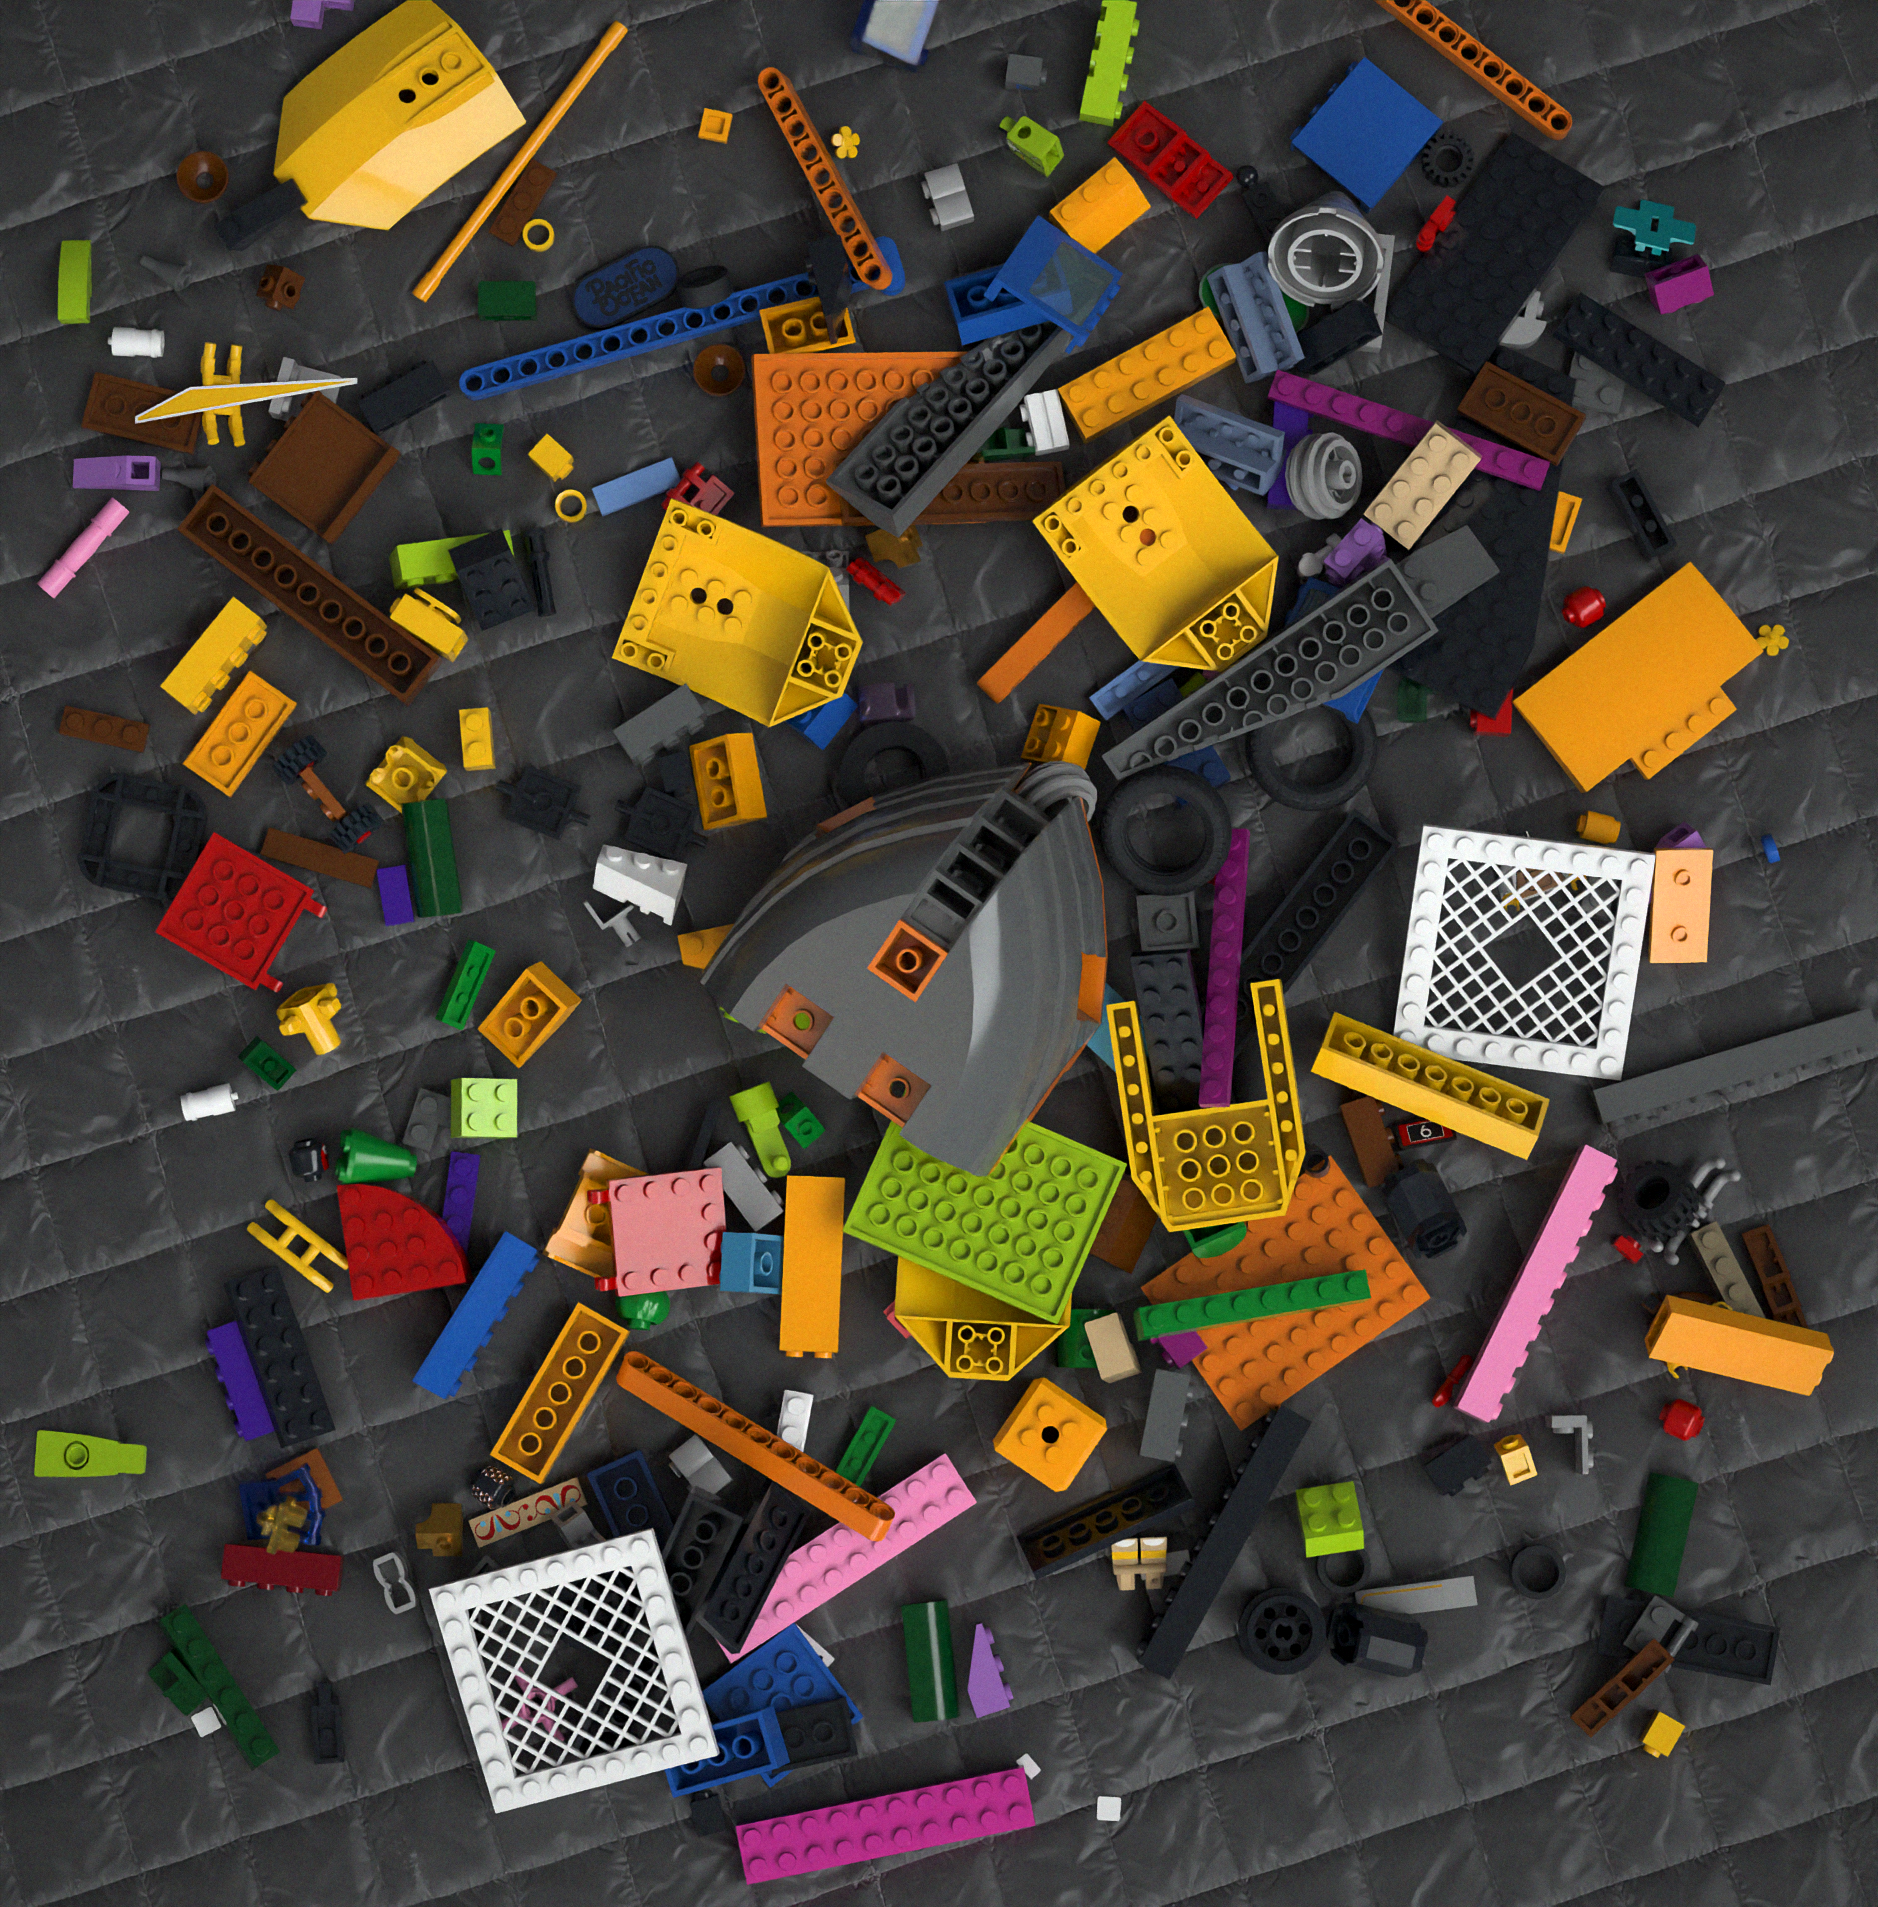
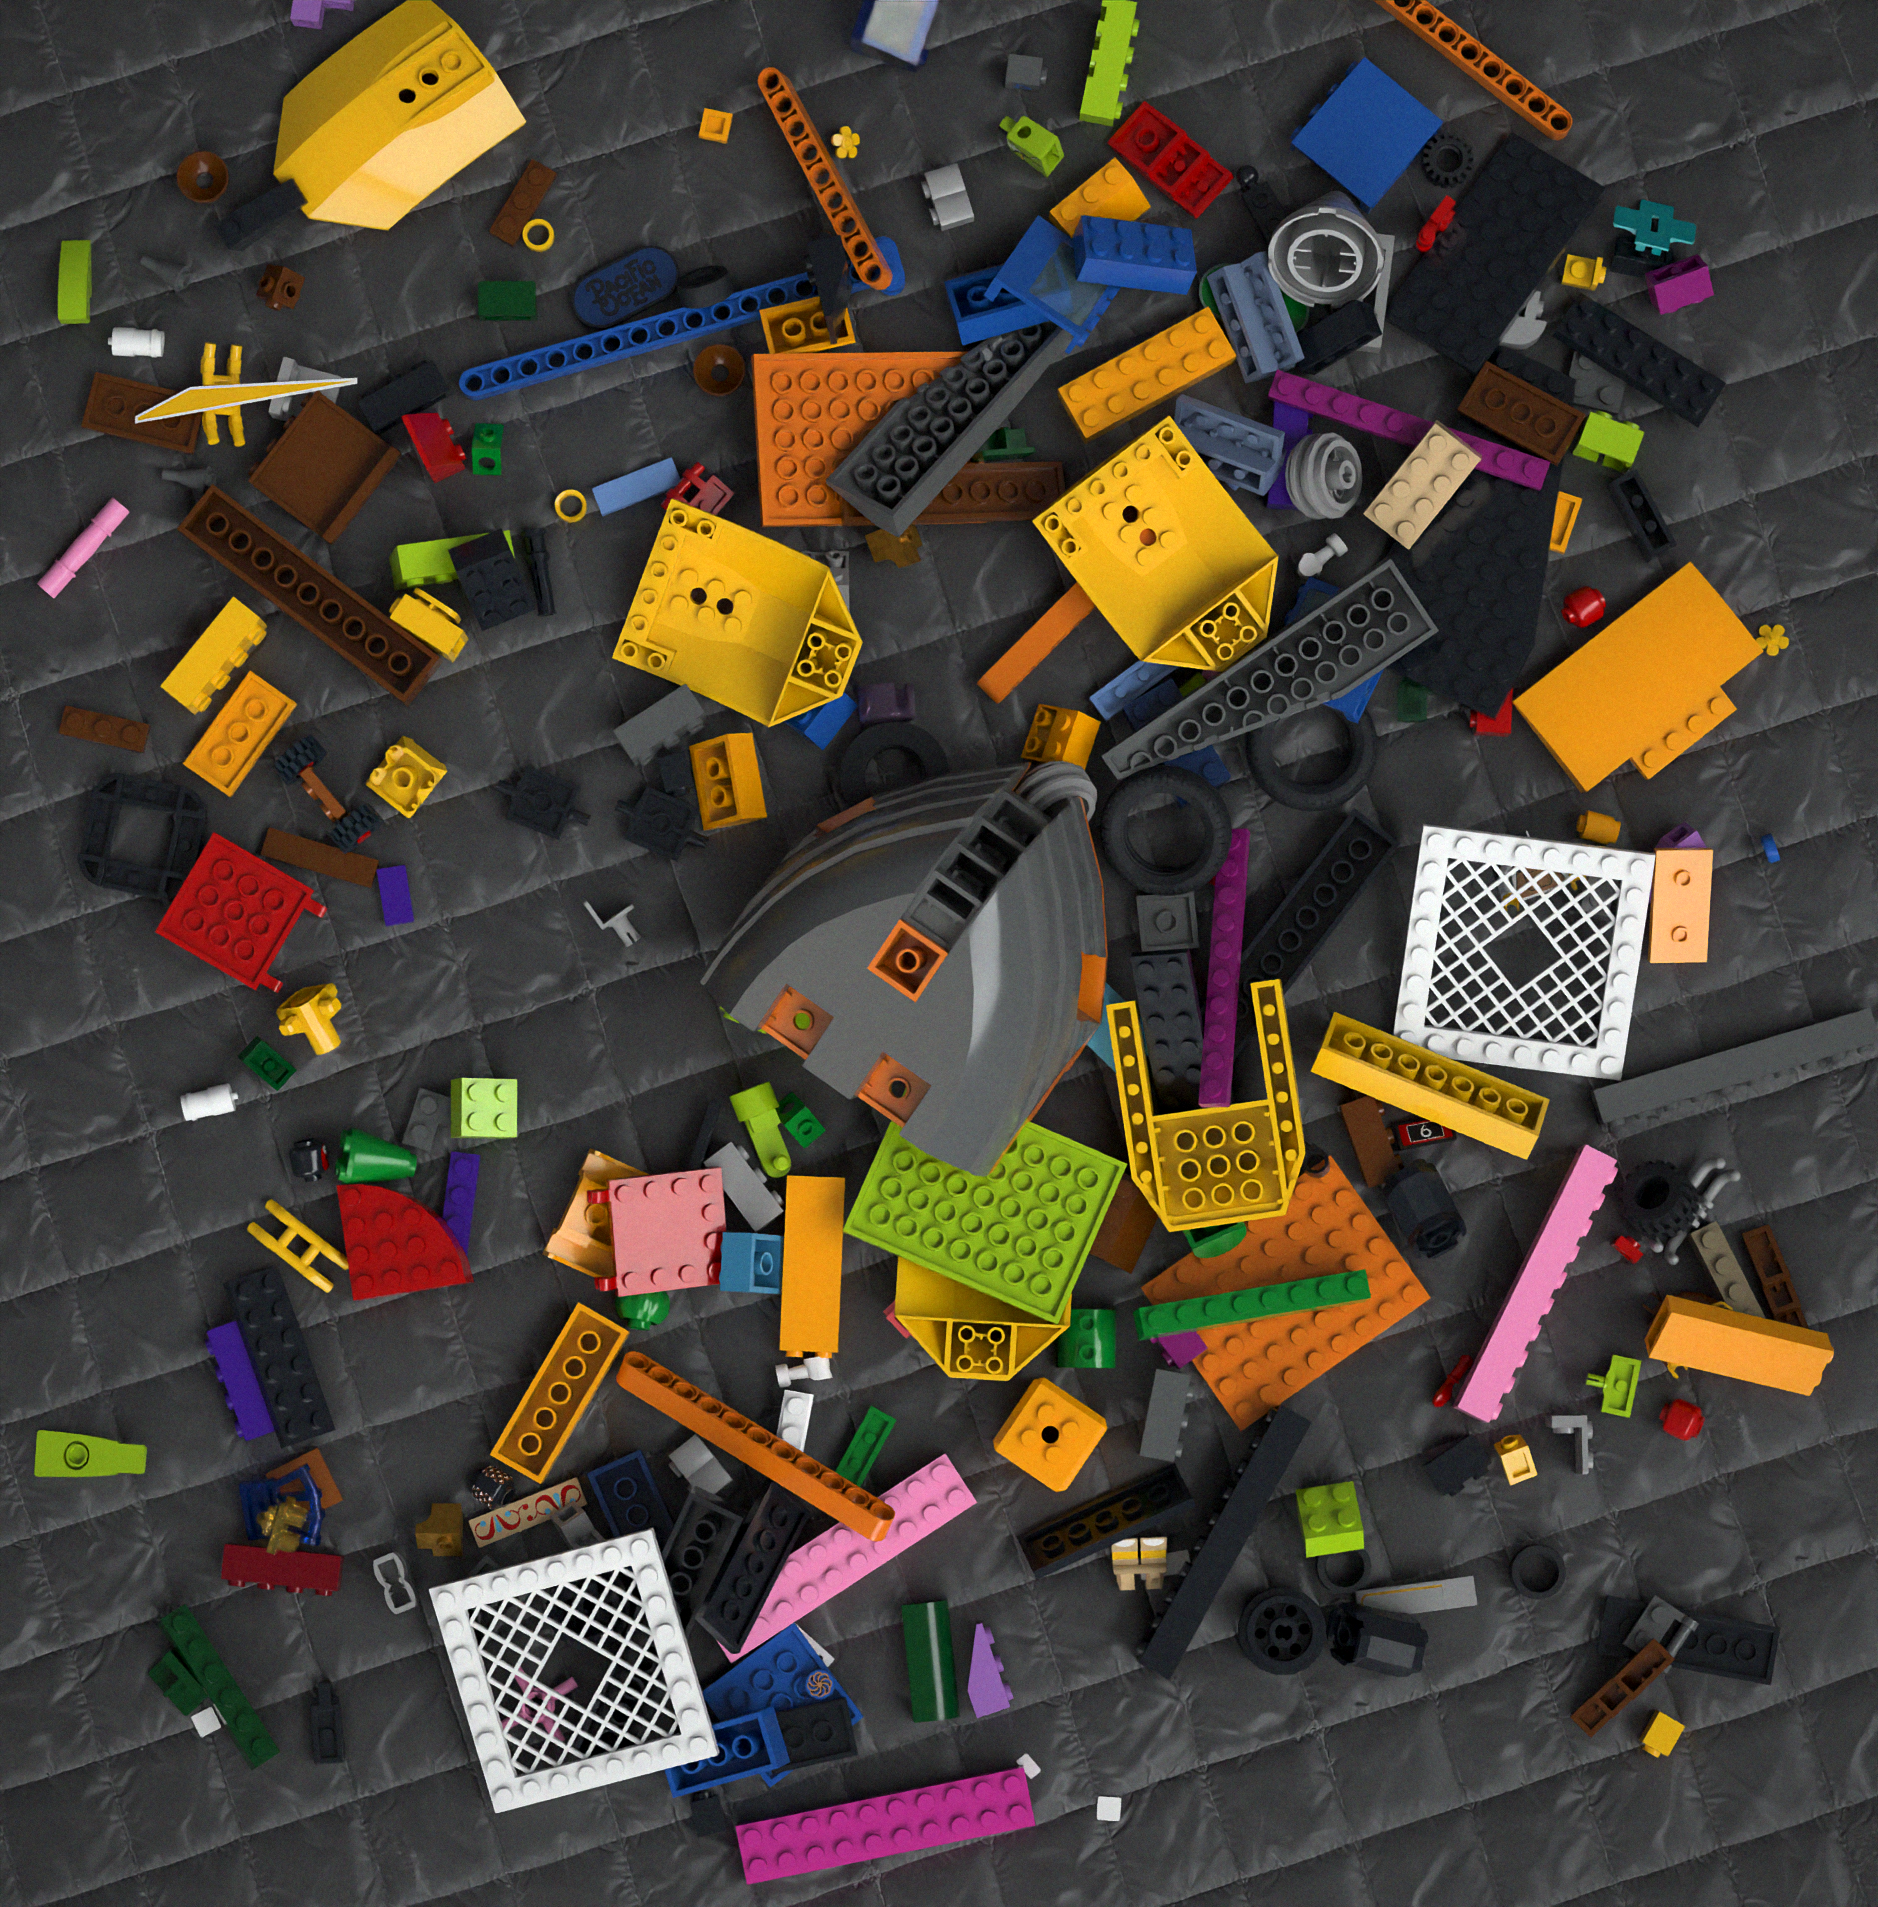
medium lavender slope [73,456,161,491] -> none
dark green brick [401,797,464,918] -> none
light orange piece [412,20,628,303] -> none
blue slope [412,1231,540,1399] -> none
green plate [435,939,496,1031] -> none
yellow brick [459,707,496,771] -> none
light orange slope [478,961,582,1068] -> none
yellow brick [528,434,574,482] -> none
white wedge [593,845,687,926] -> none
light orange wing [677,924,734,969] -> none
red plate [846,557,906,606] -> none
white brick [1019,389,1070,456] -> none
tan panel [1084,1312,1142,1383] -> none
medium lavender brick [1323,518,1387,588] -> none
dark grey slope [1395,525,1500,619] -> none
dark green brick [1624,1472,1699,1598] -> none
none -> red slope [401,413,467,484]
none -> white leg [776,1356,833,1388]
none -> tile [805,1669,835,1699]
none -> blue brick [1072,215,1197,295]
none -> yellow bracket [1561,254,1606,291]
none -> lime piece [1572,411,1645,474]
none -> lime plate [1585,1355,1642,1418]

